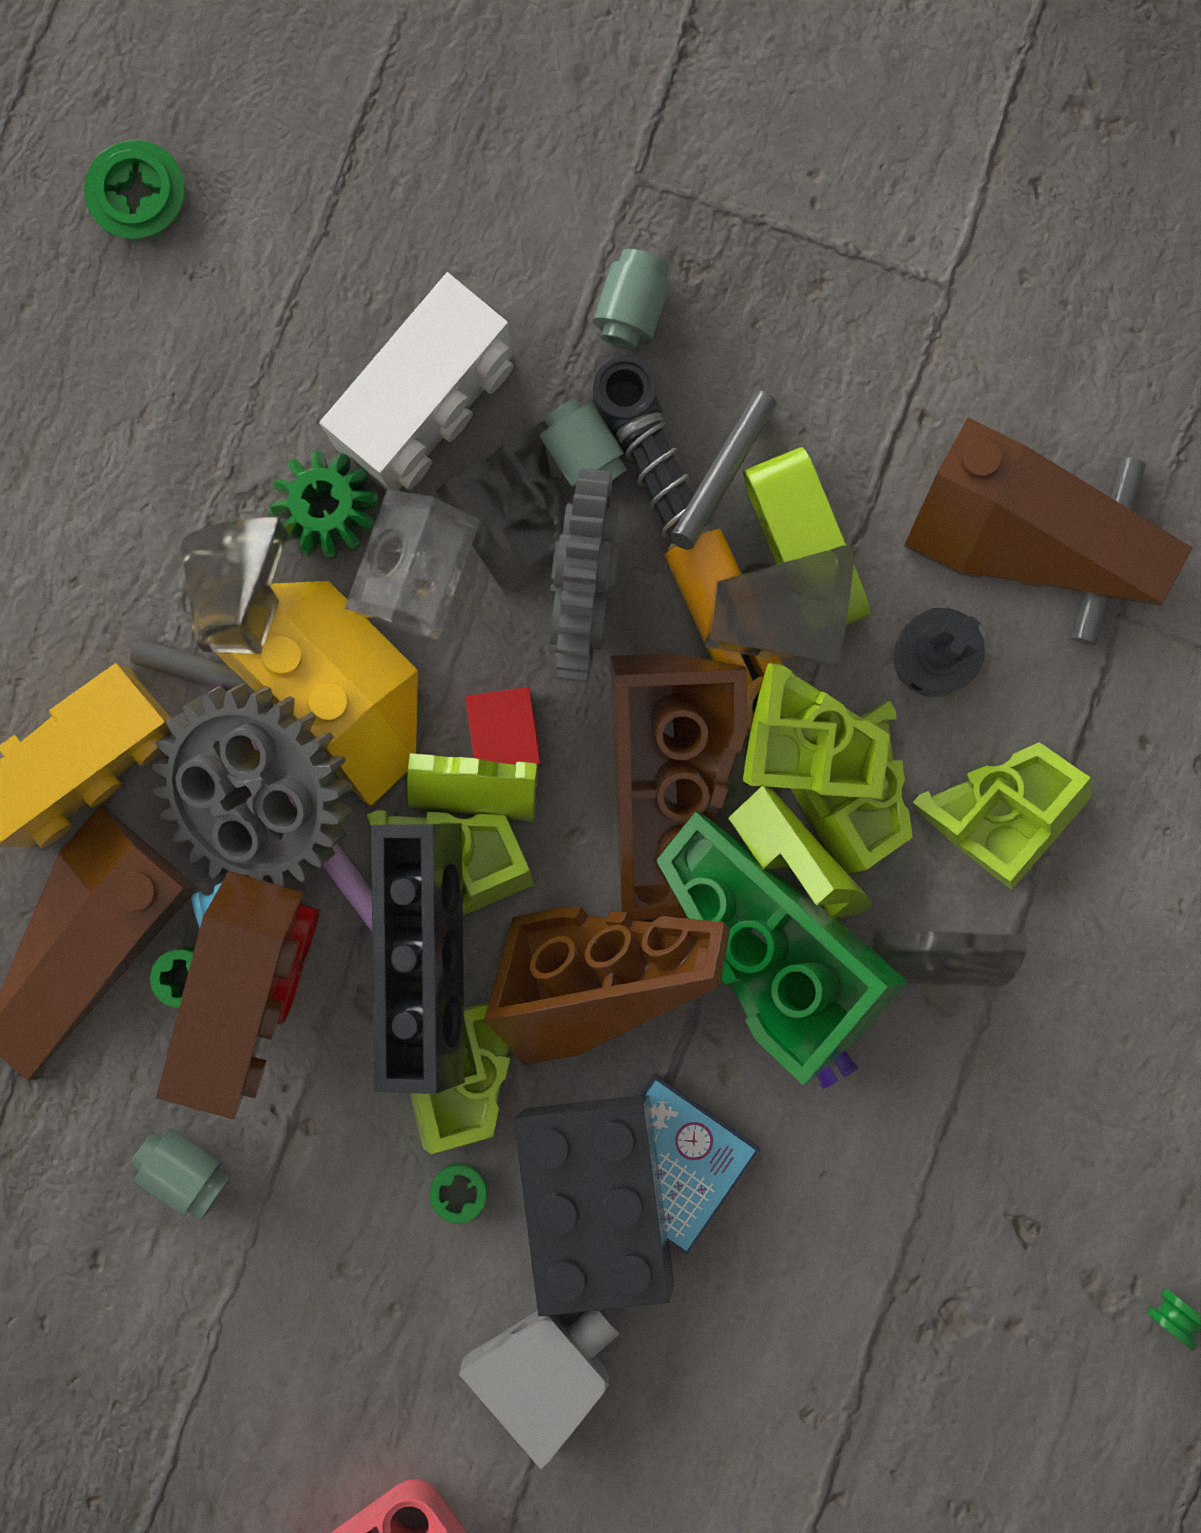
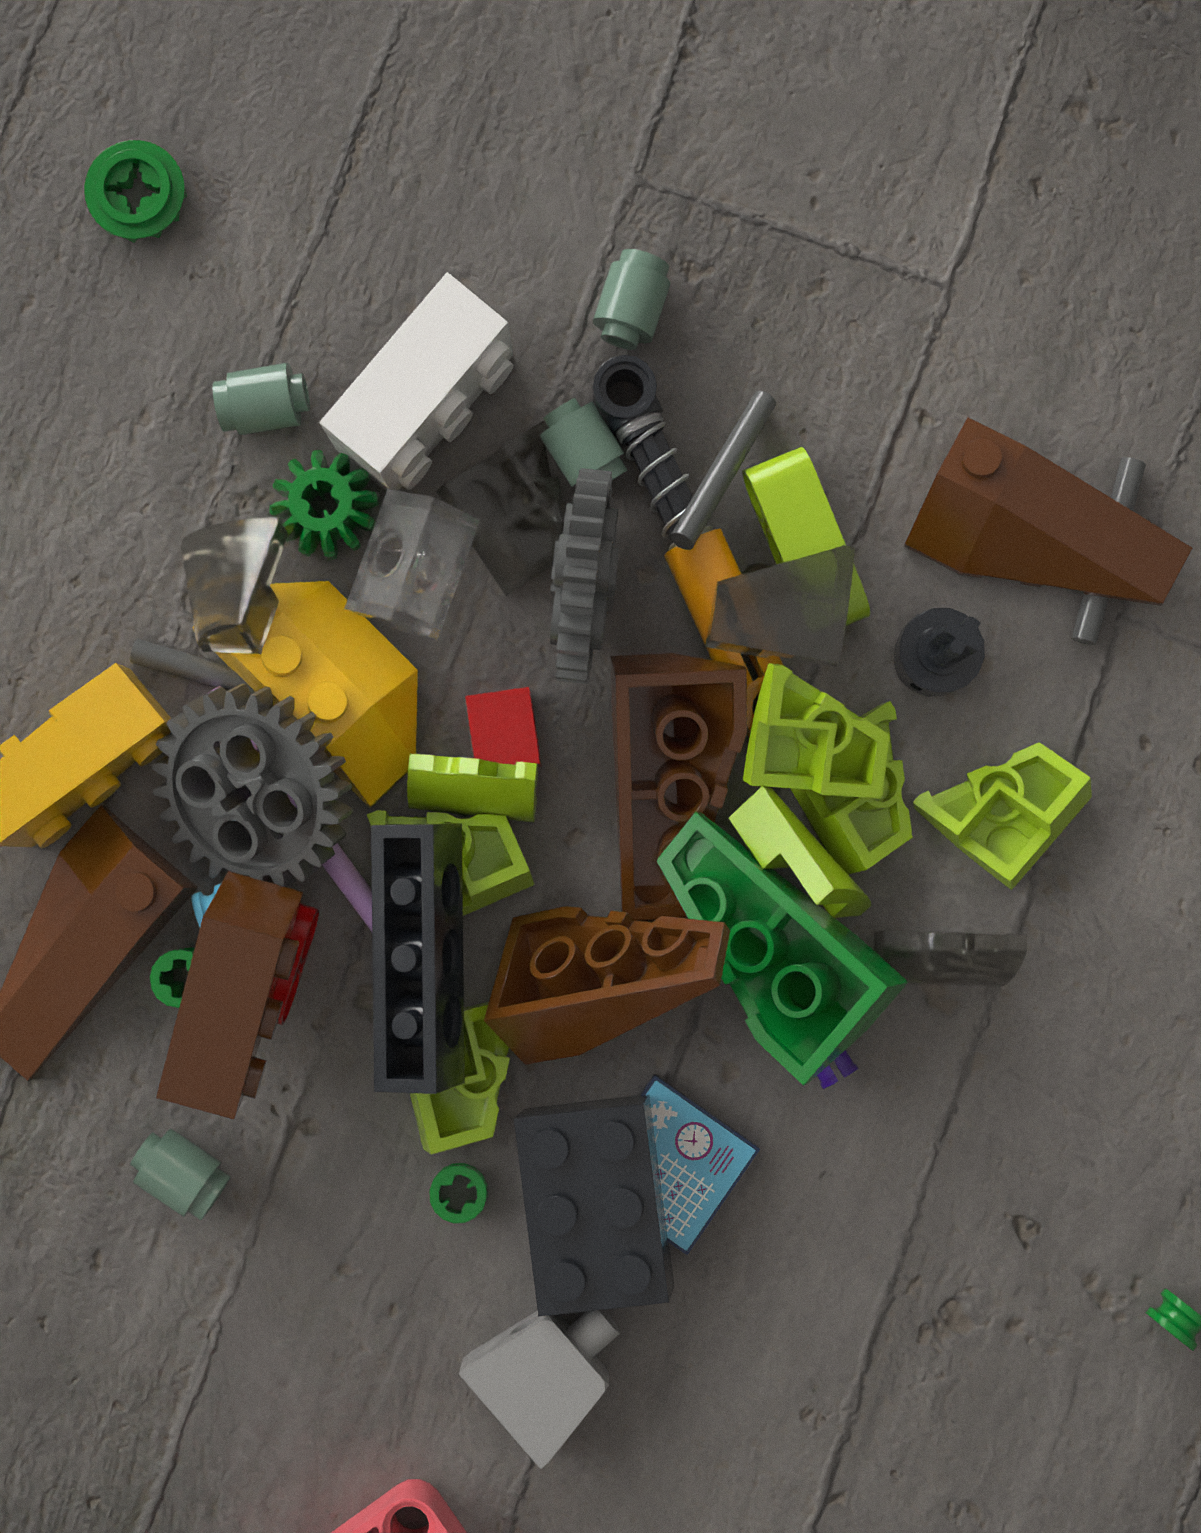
none -> sand green brick [212,362,311,436]

